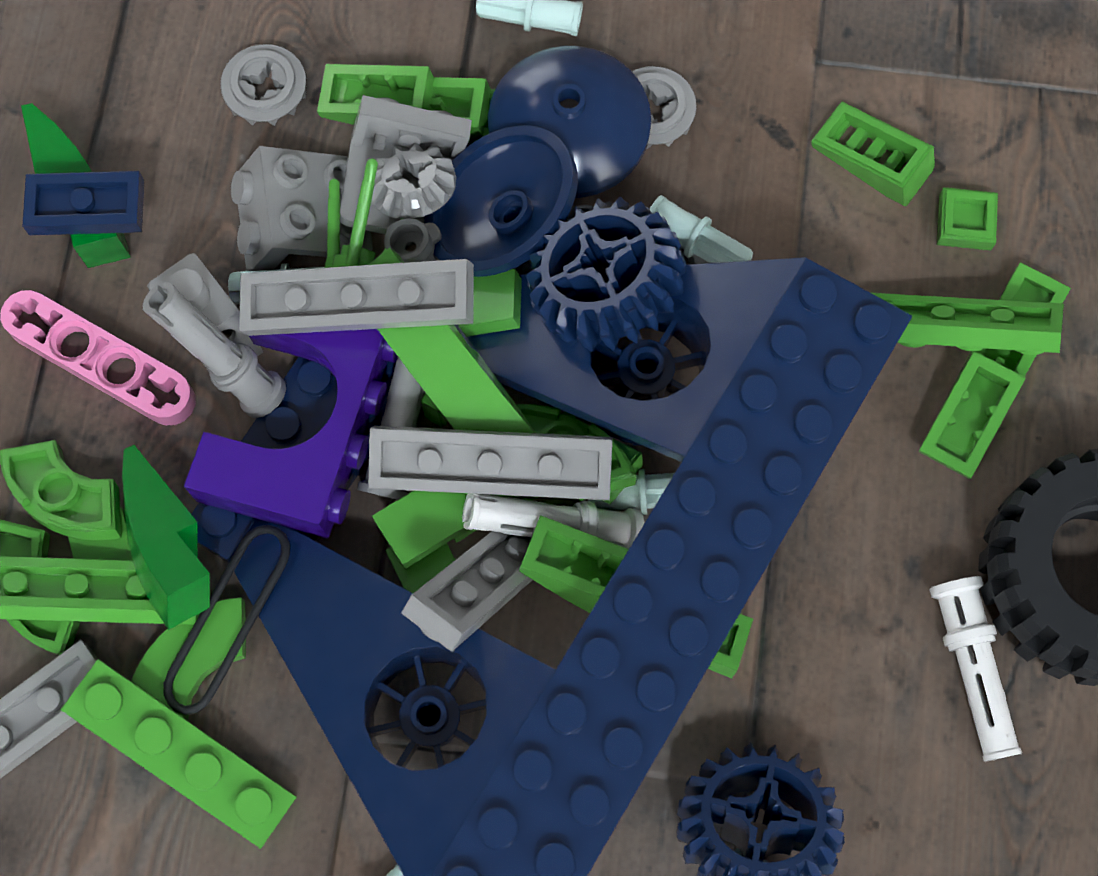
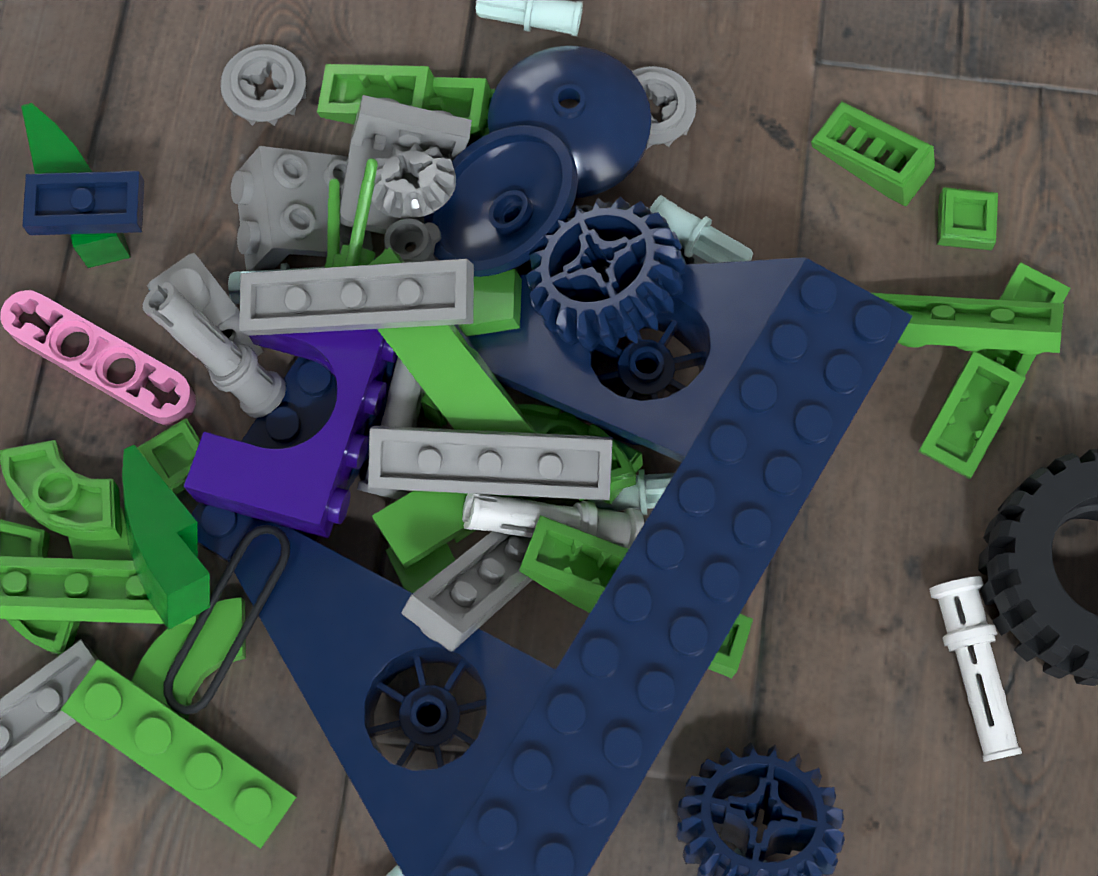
none -> bright green tile [137,418,200,495]

